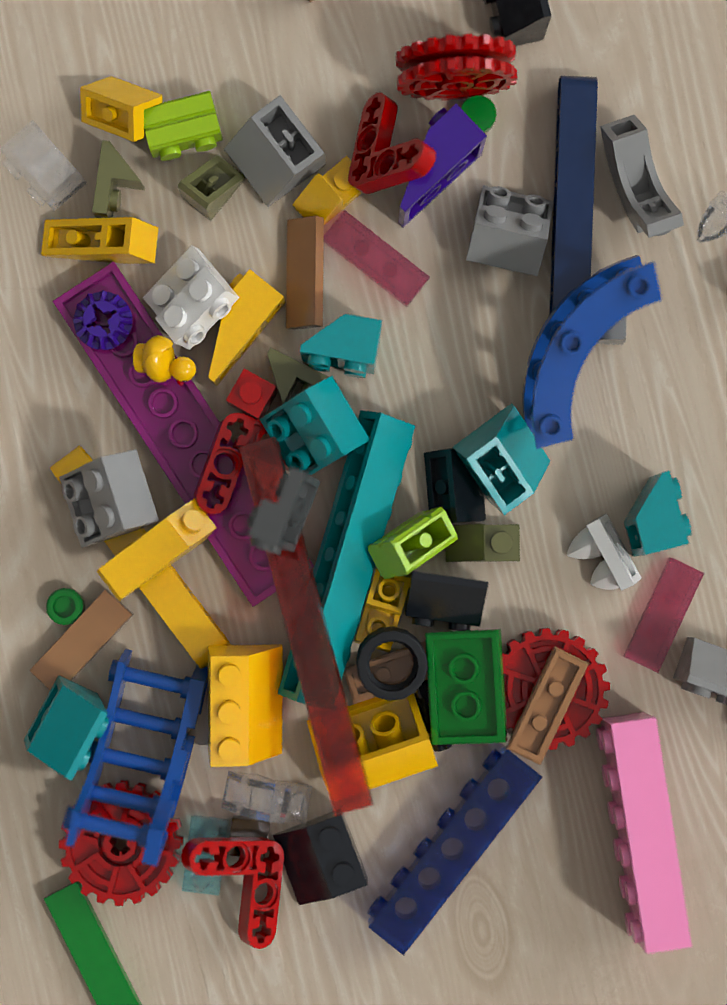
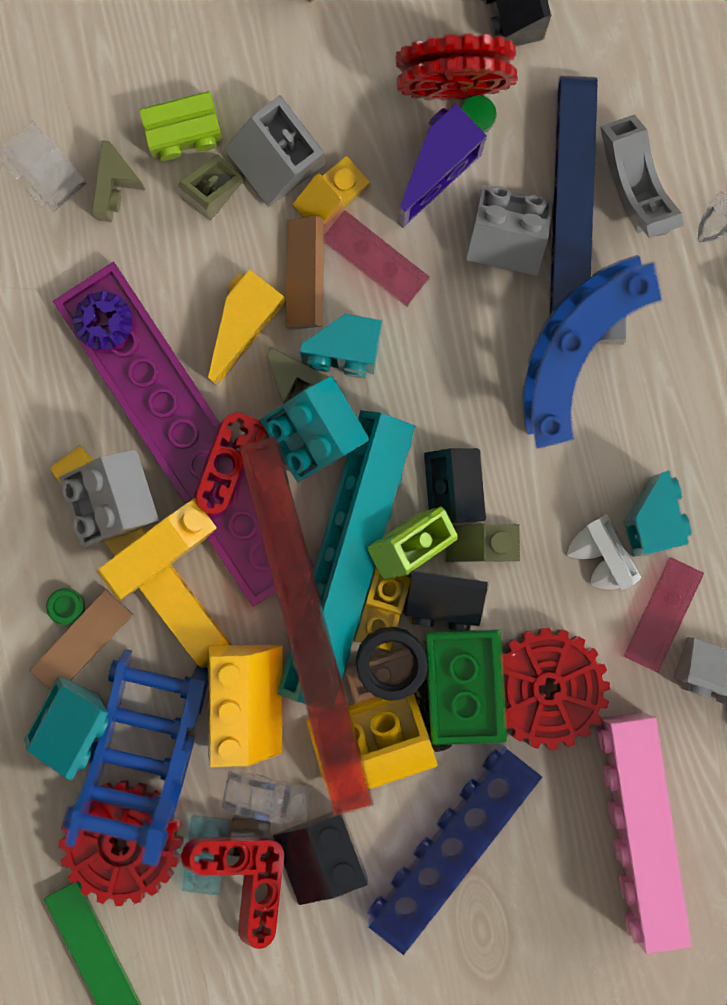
yellow slope [41,217,159,264] -> none
yellow panel [80,77,163,142] -> none
yellow animal [133,335,196,386] -> none
white plate [143,245,240,350] -> none
red brick [226,368,278,420] -> none
dark grey plate [248,467,321,555] -> none
red beam [348,92,436,194] -> none
teal slope [453,403,550,515] -> none
medium nougat tile [505,646,589,765] -> none

